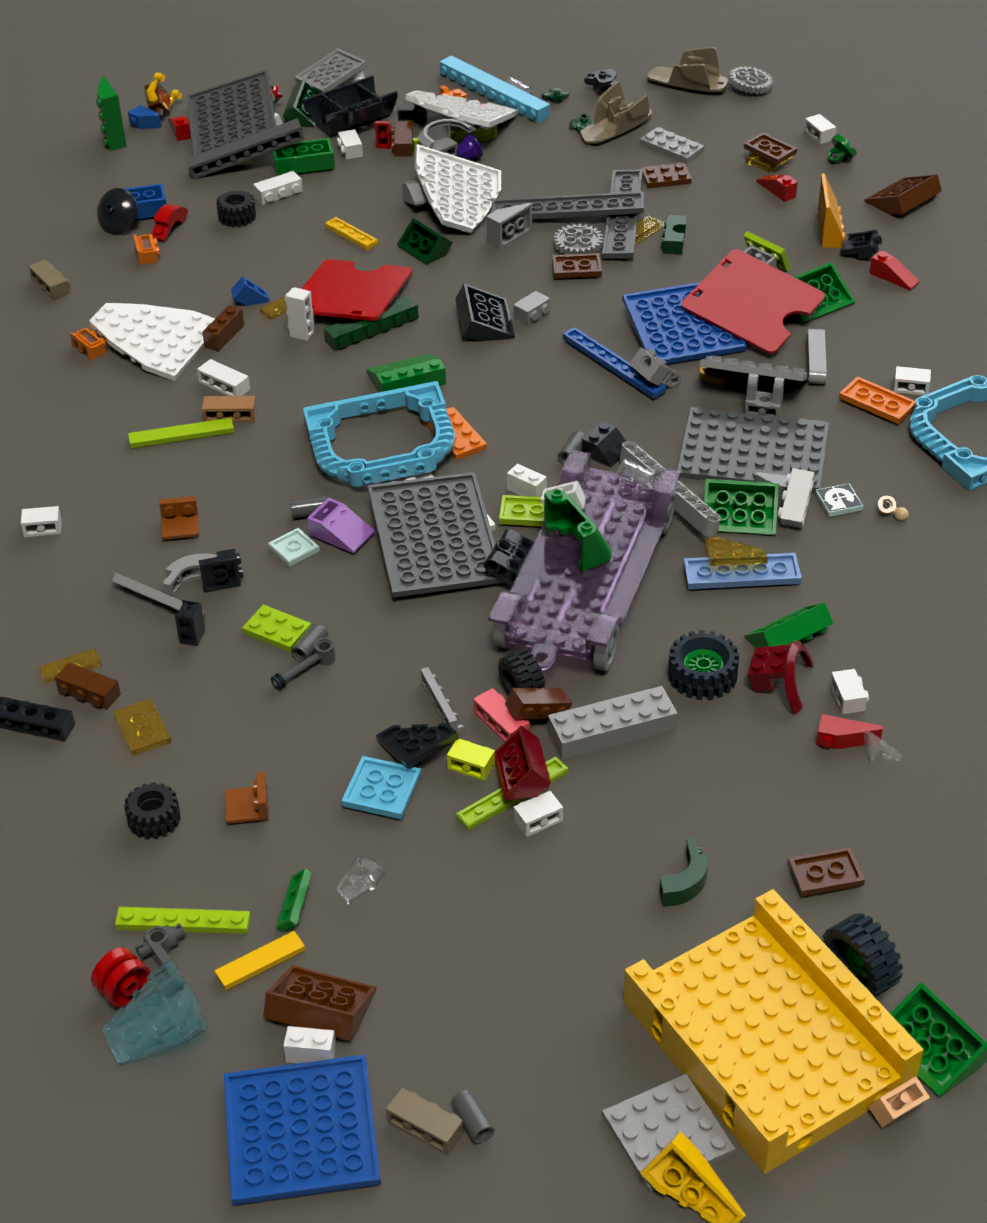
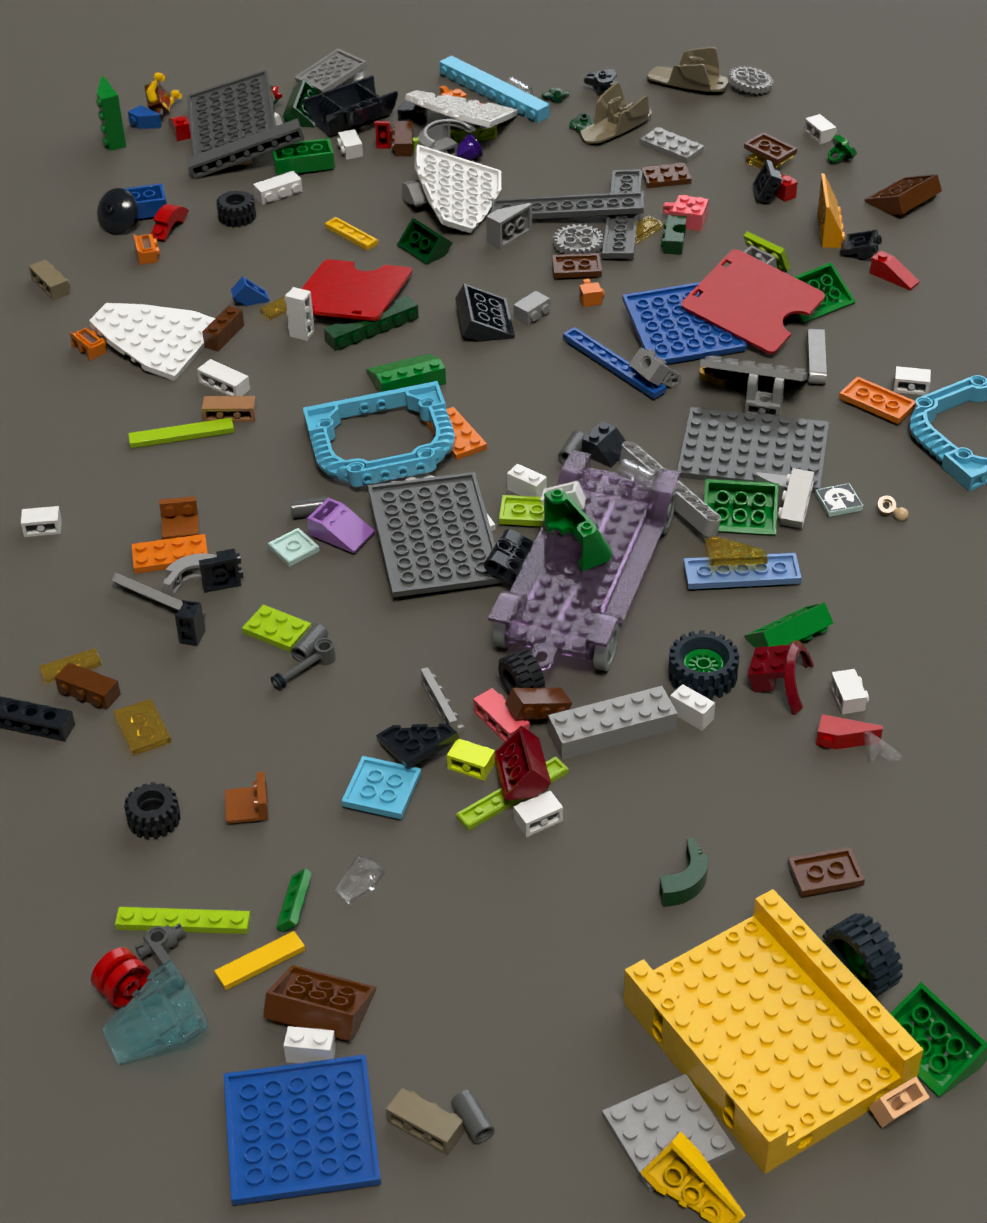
none -> orange plate [132,534,208,574]
none -> orange brick [579,279,604,307]
none -> coral hinge [663,195,709,231]
none -> white brick [670,684,715,731]
none -> black plate [753,160,782,204]

